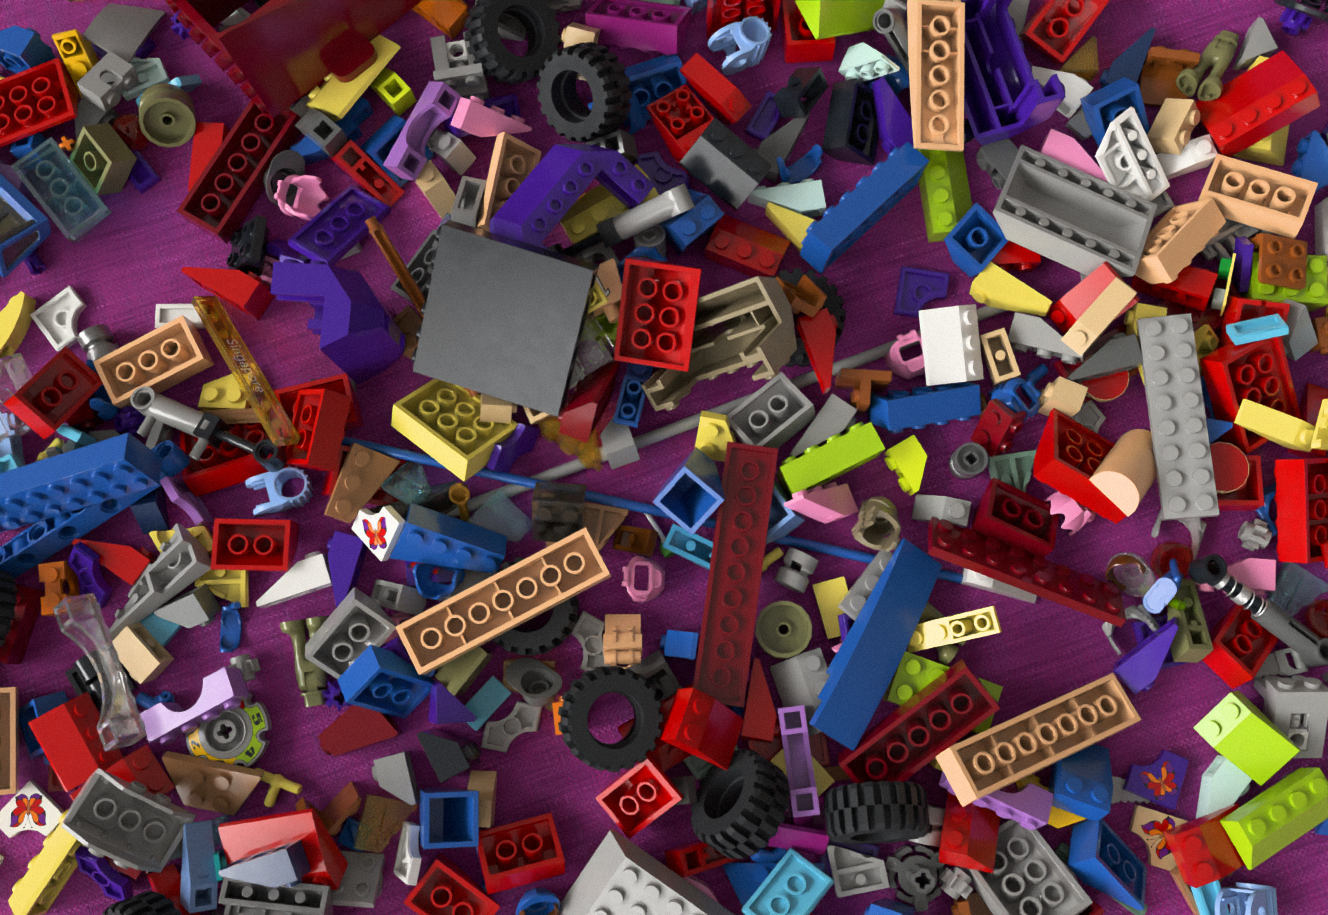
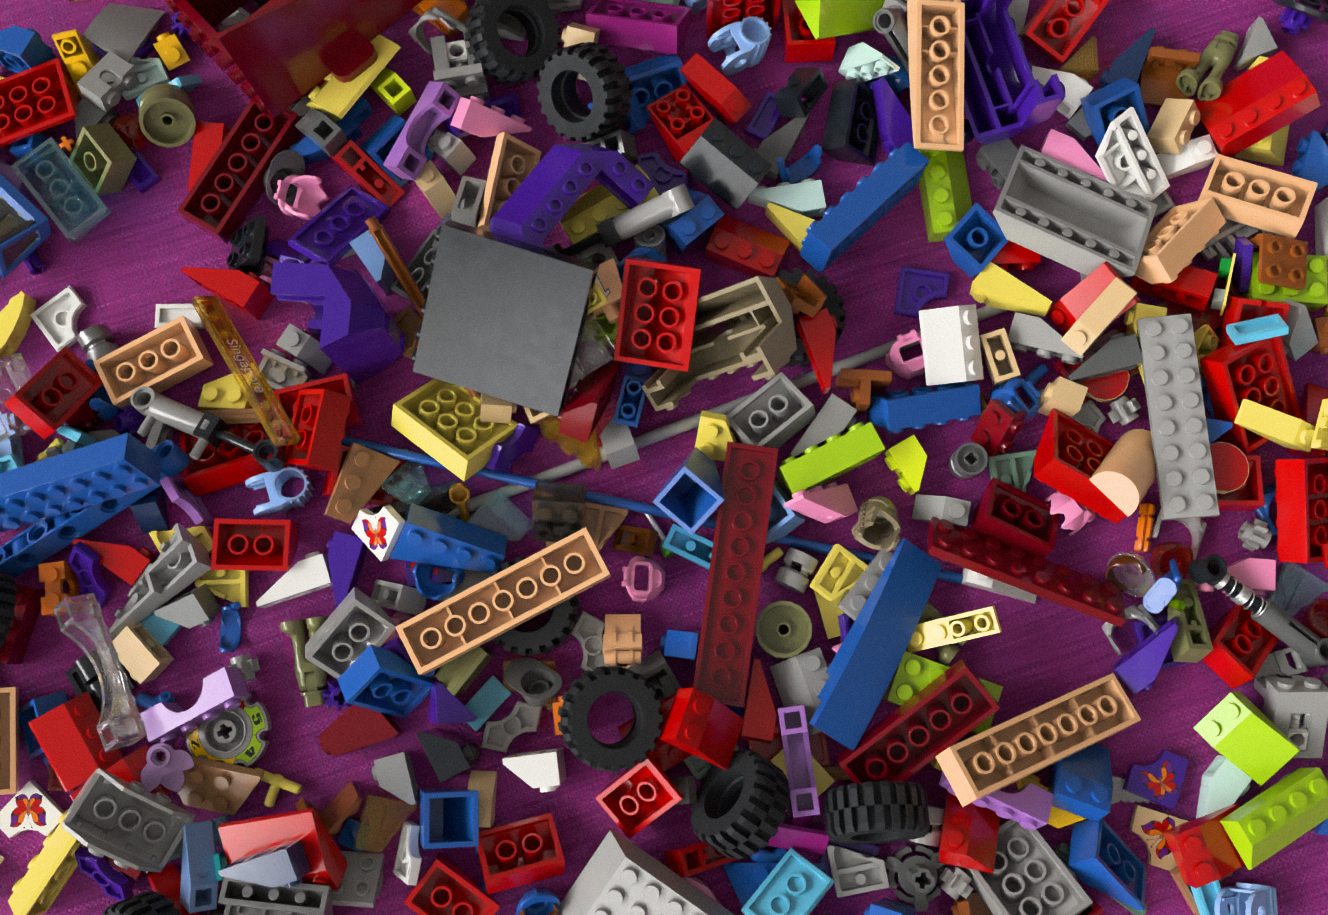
none -> lavender plate [141,743,194,792]
none -> yellow bracket [153,31,191,71]
none -> light grey bracket [253,349,312,390]
none -> light grey slope [276,323,334,375]
none -> medium blue slope [349,230,395,296]
none -> light grey helmet [408,7,469,54]
none -> white slope [502,748,567,792]
none -> light yellow wing [809,544,868,601]
none -> light grey gear [1107,395,1141,426]
none -> orange axle [1134,503,1155,553]

